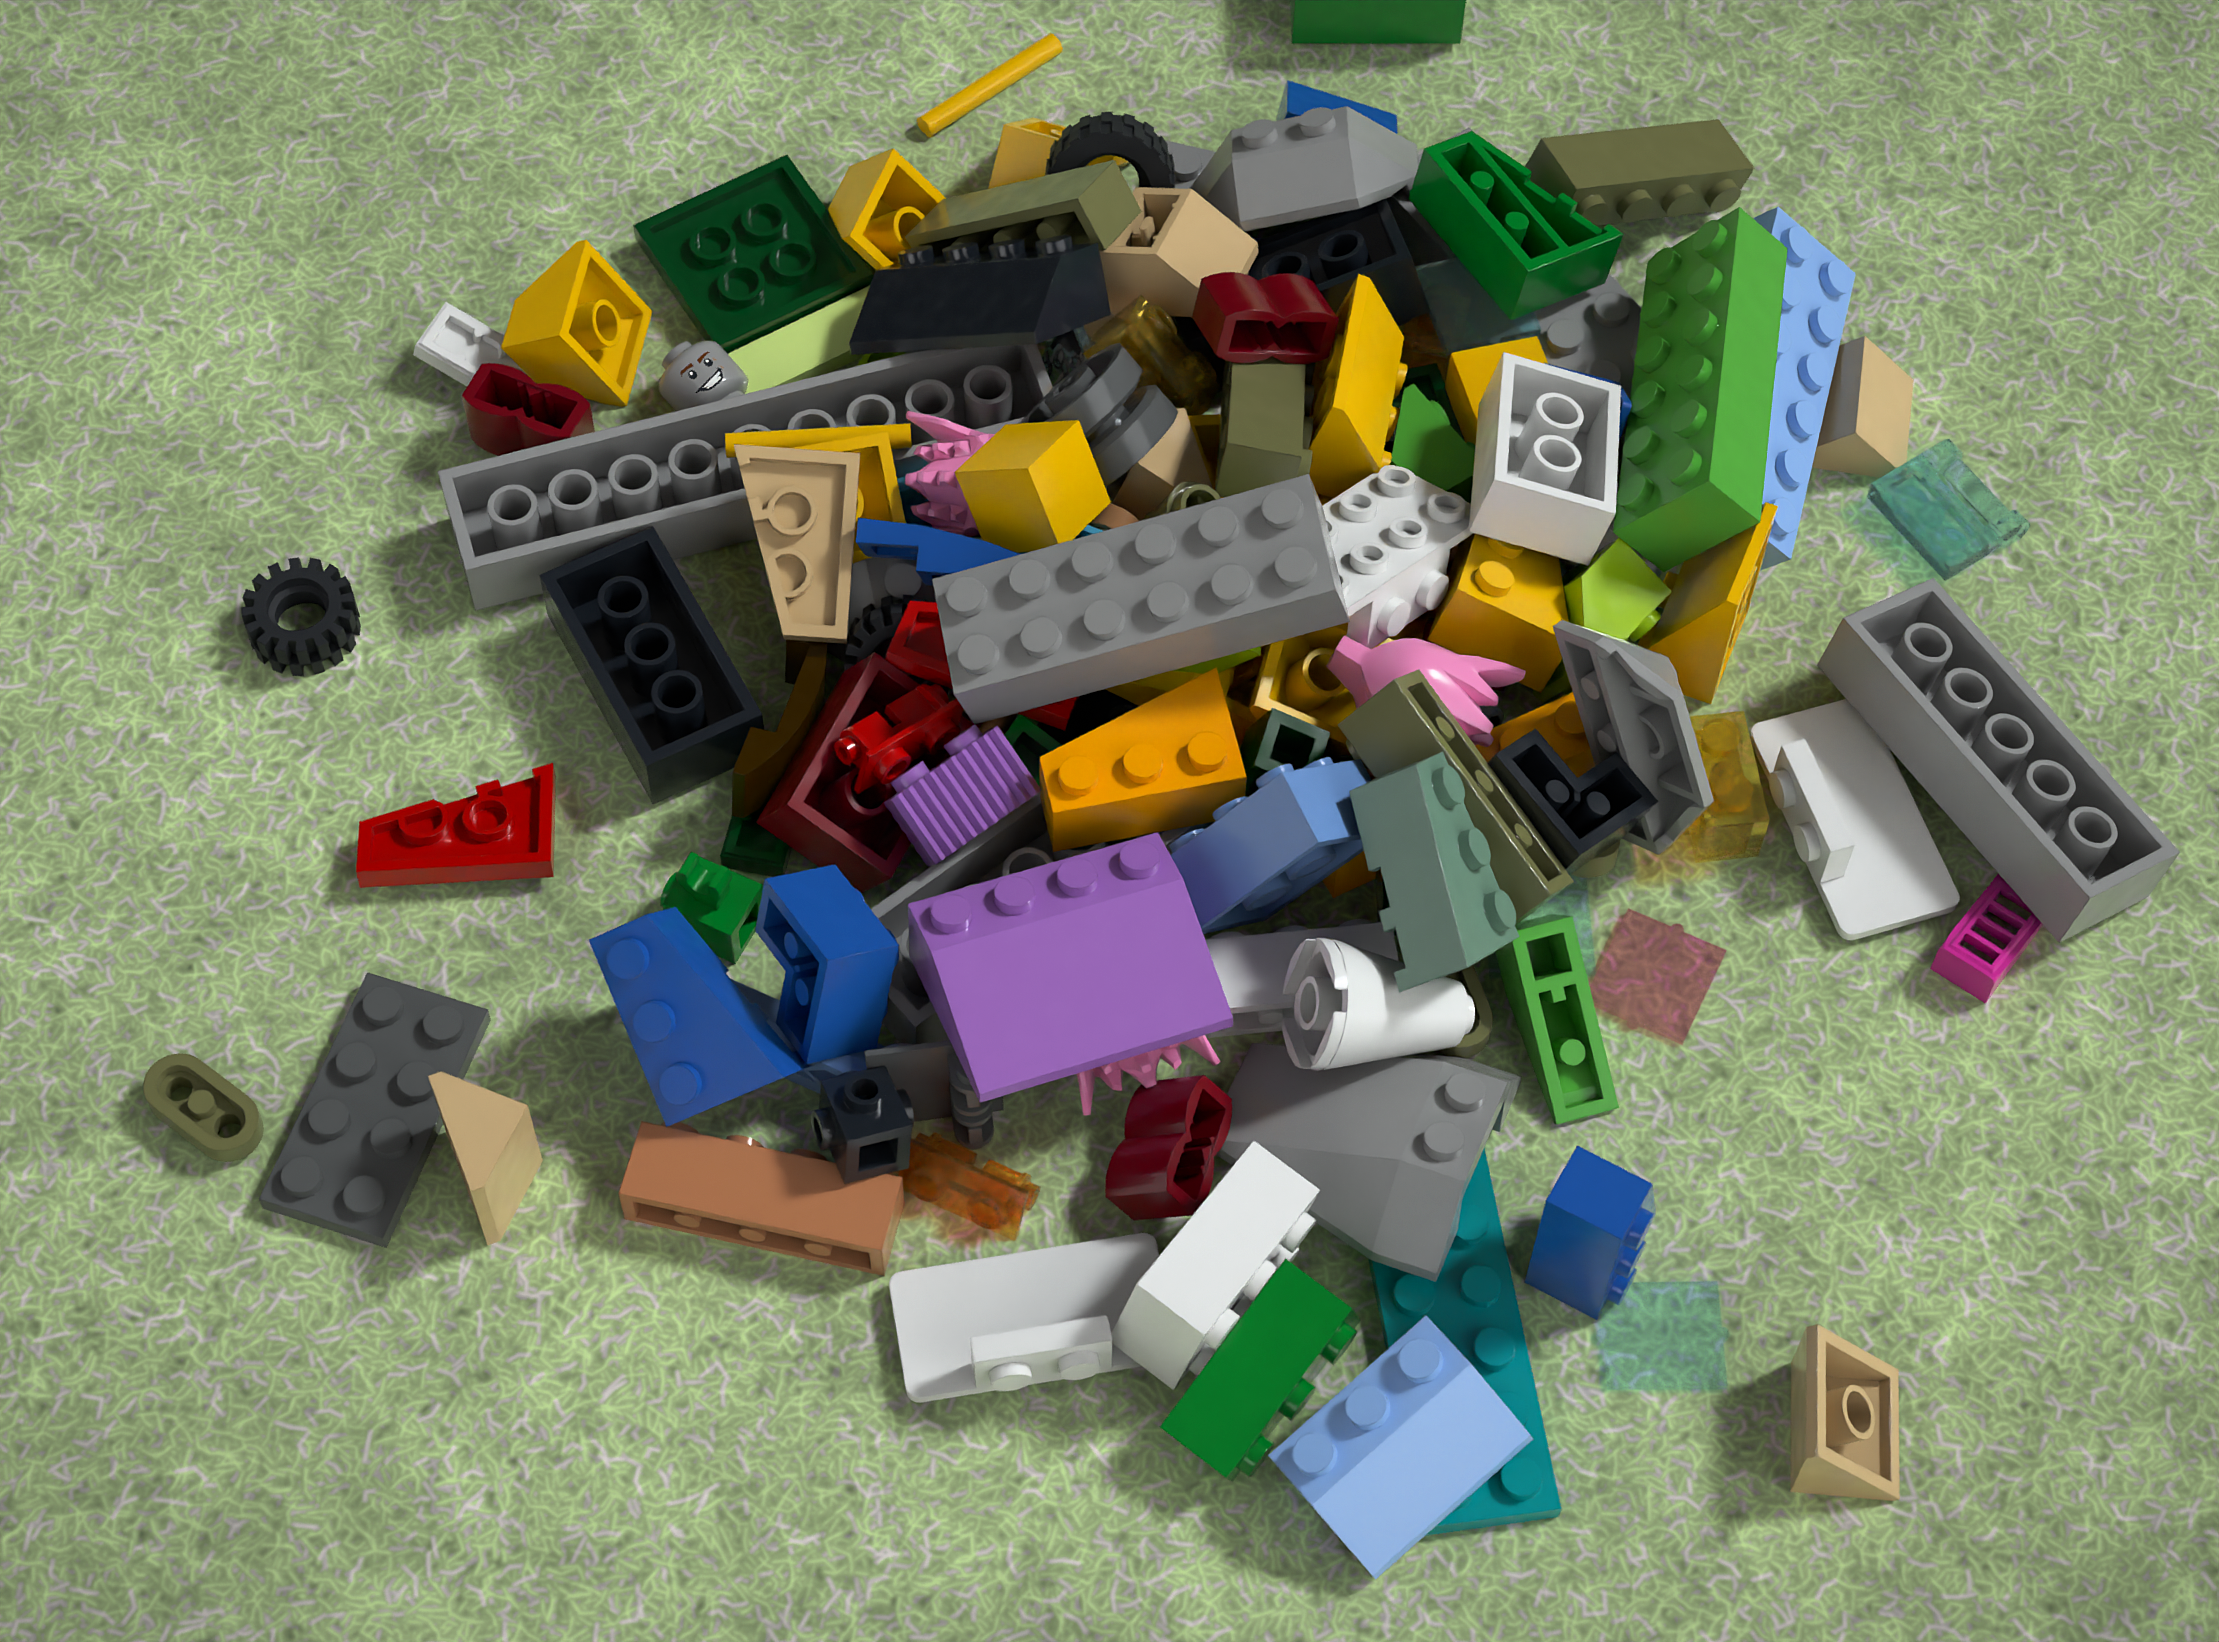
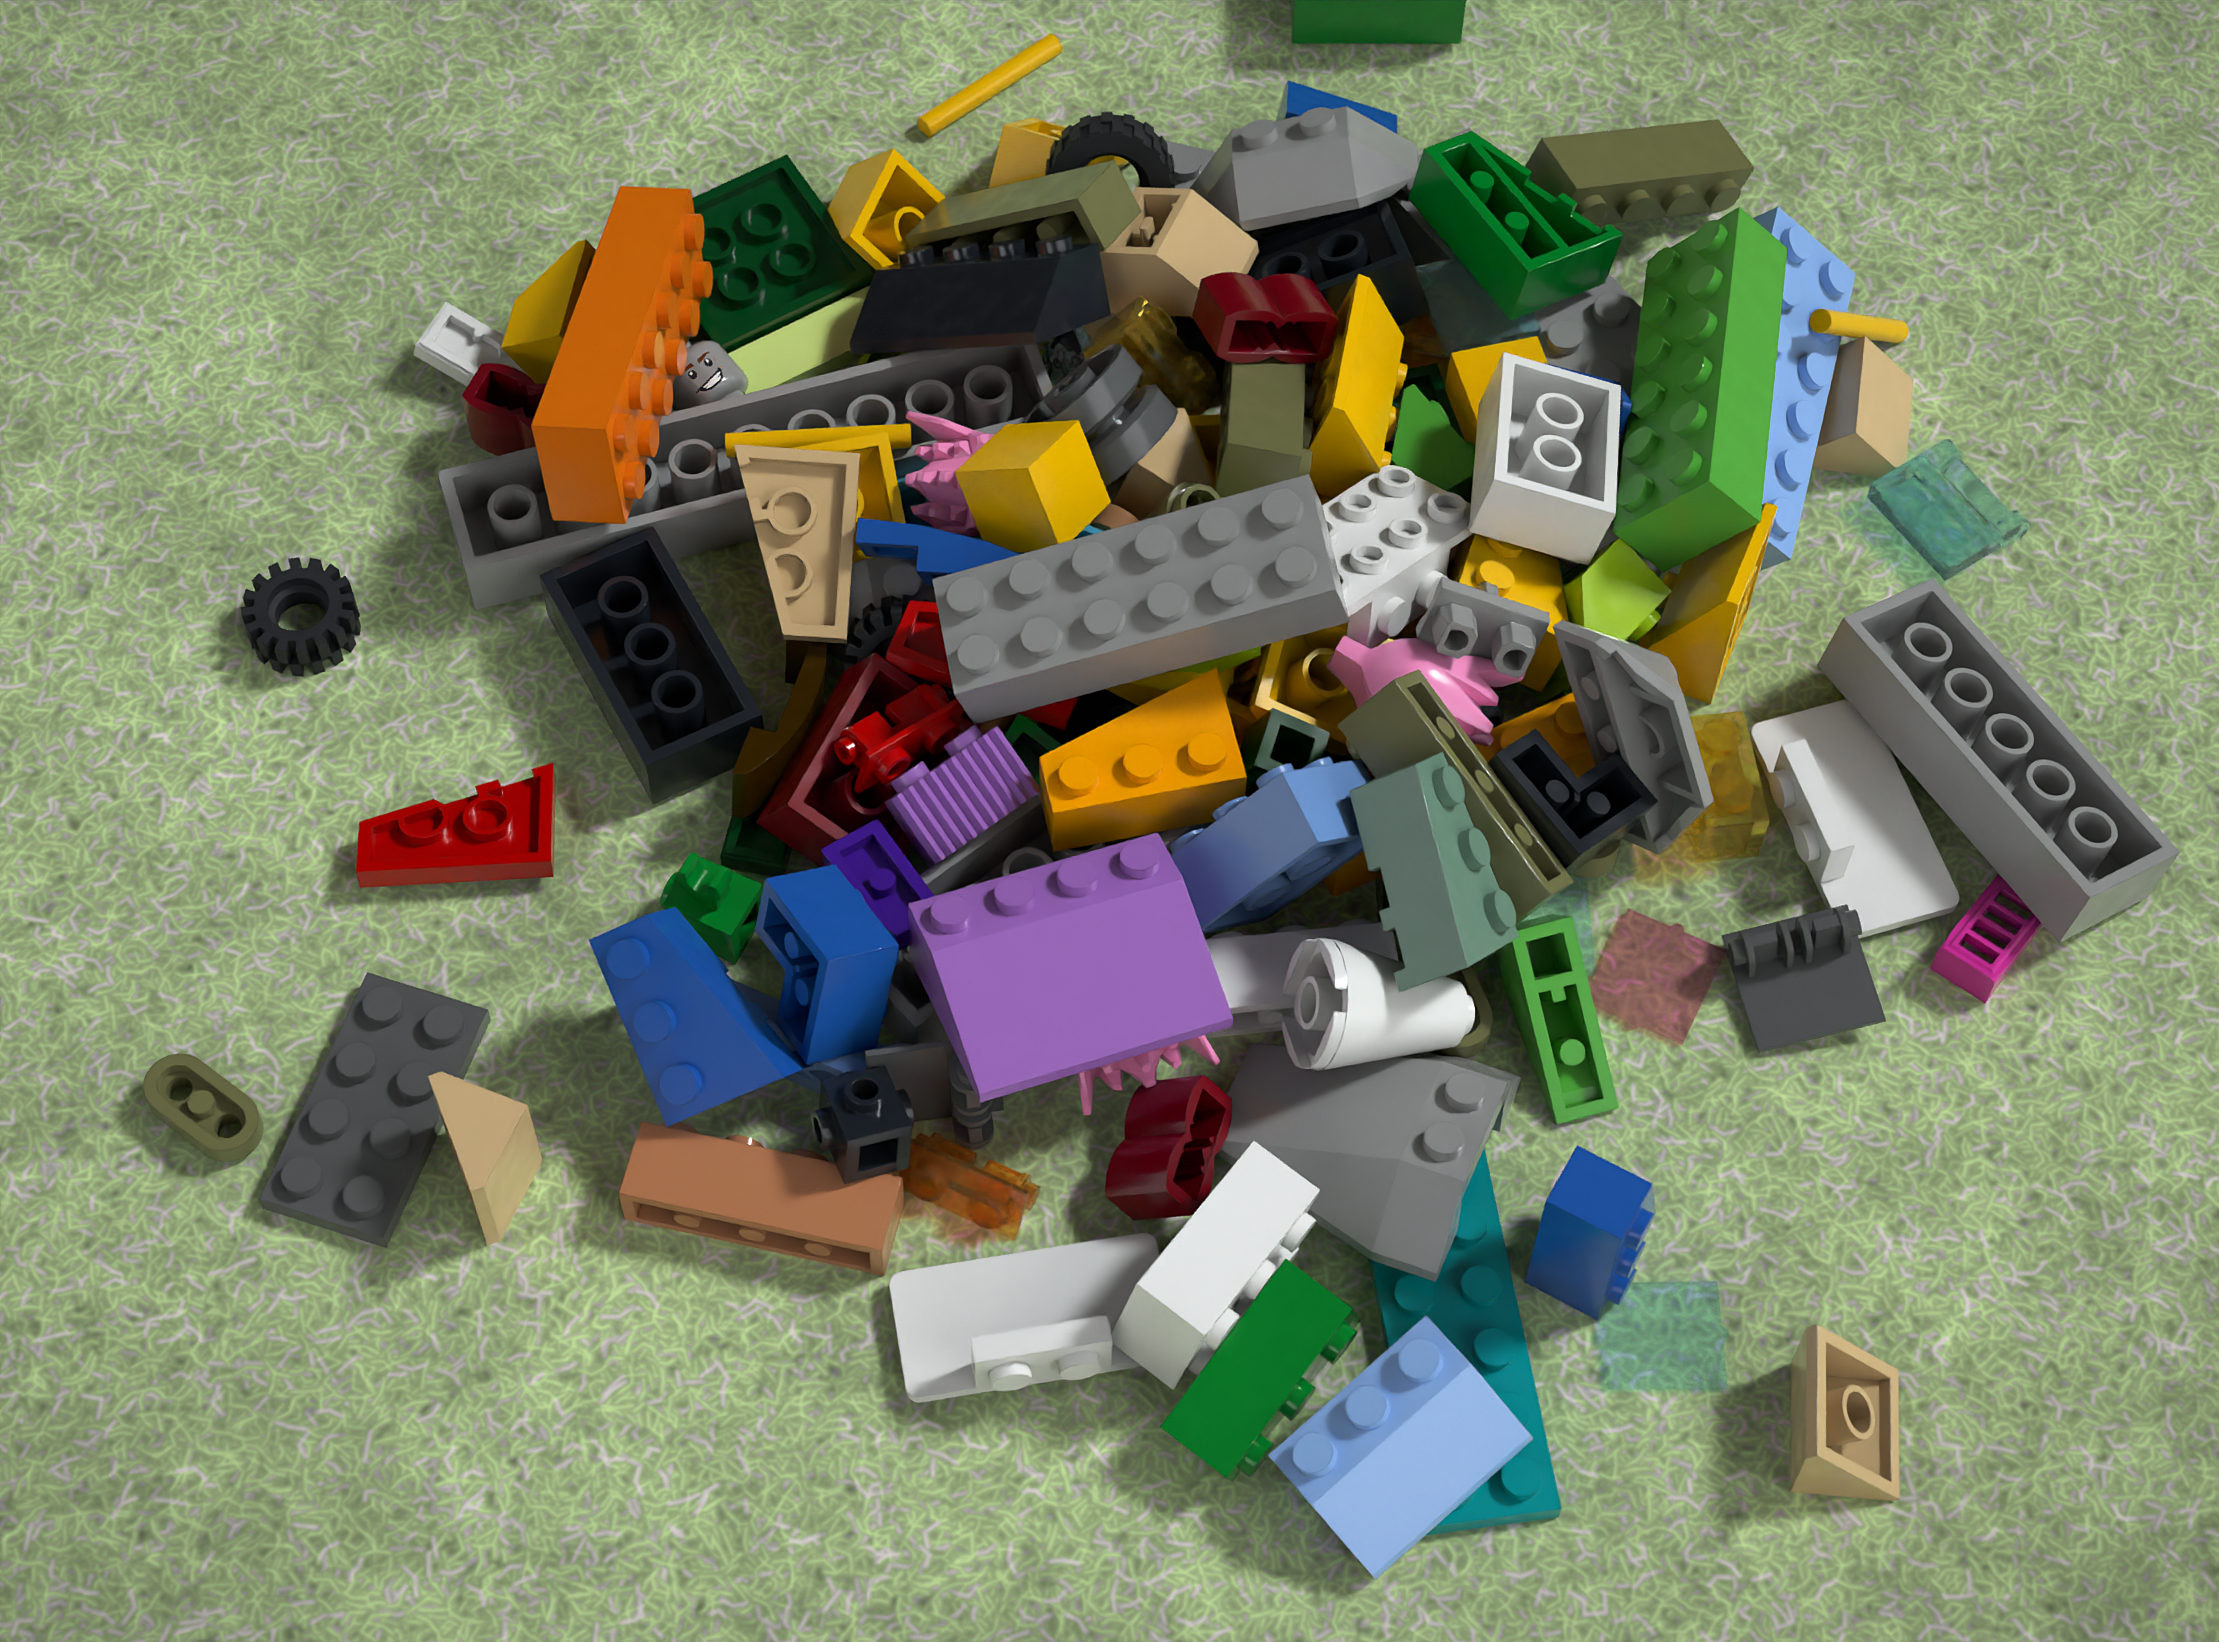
none -> orange brick [531,186,713,524]
none -> dark purple plate [821,819,934,950]
none -> light grey hips [1416,577,1550,679]
none -> dark grey hinge [1722,904,1886,1053]
none -> yellow bar [1809,309,1908,343]

